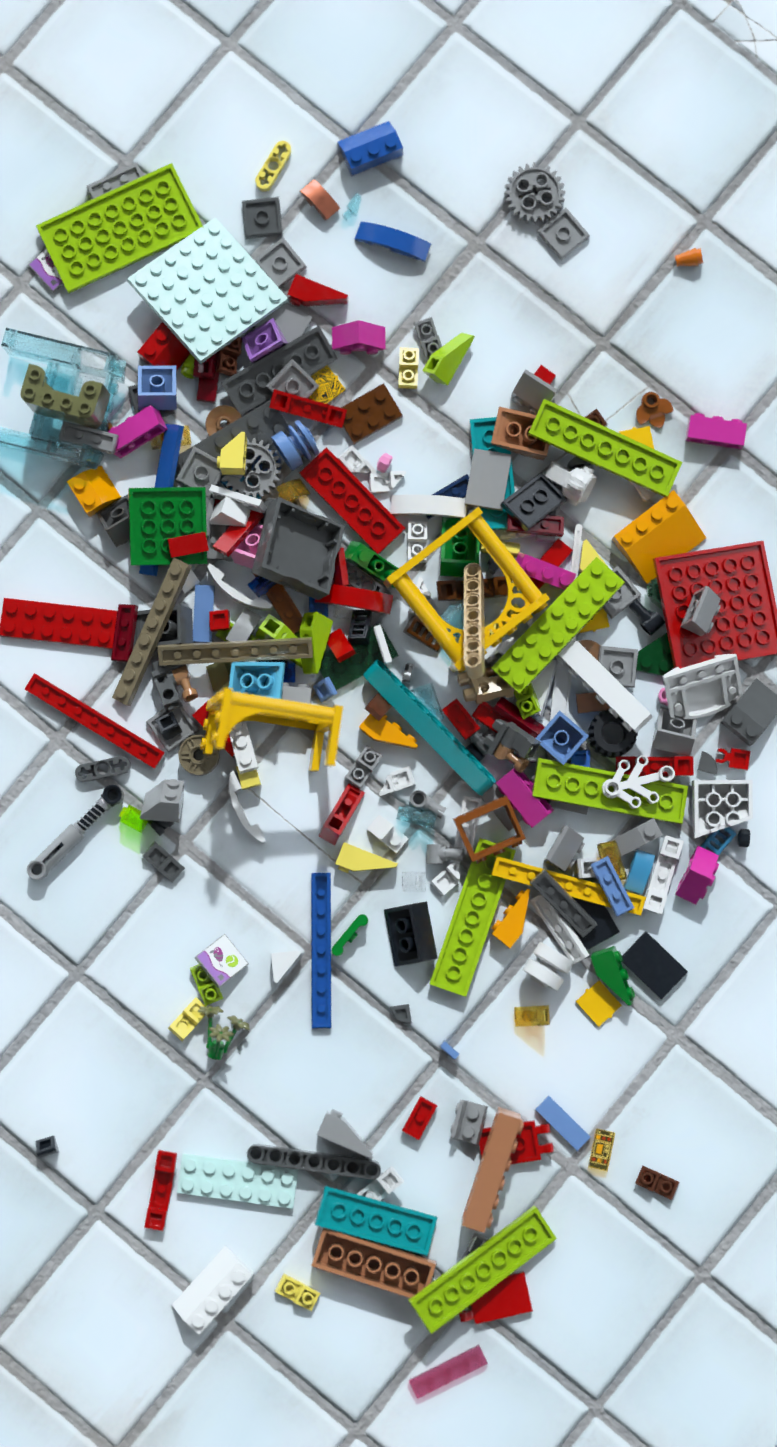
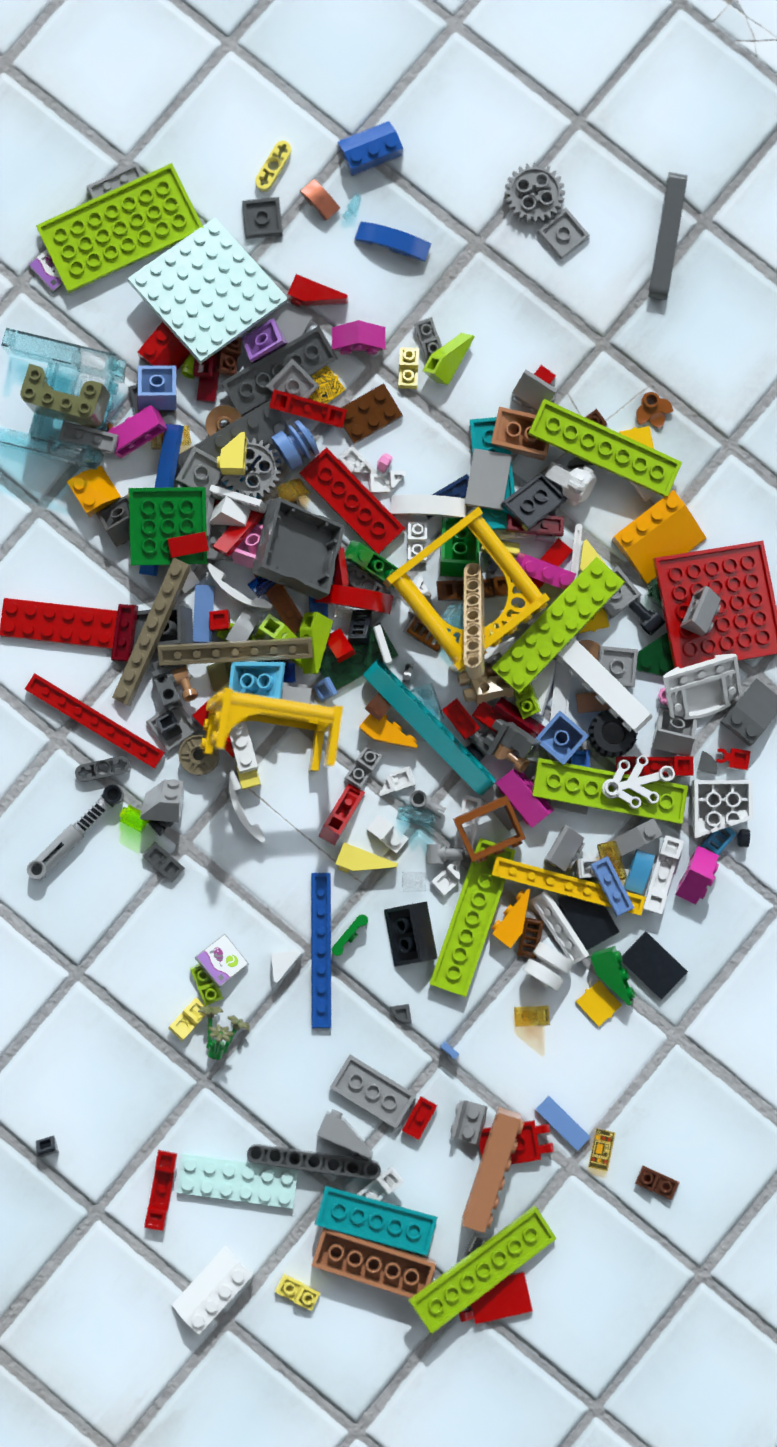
light grey tile [254,237,307,289] -> none
clear pink tile [409,1345,488,1399] -> none
dark grey tile [530,869,597,937] -> none
orange cone [675,247,703,267] -> none
dark pink brick [685,413,747,450] -> none
none -> light grey plate [330,1054,416,1128]
none -> reddish brown slope [517,917,544,959]
none -> dark grey beam [648,172,688,300]

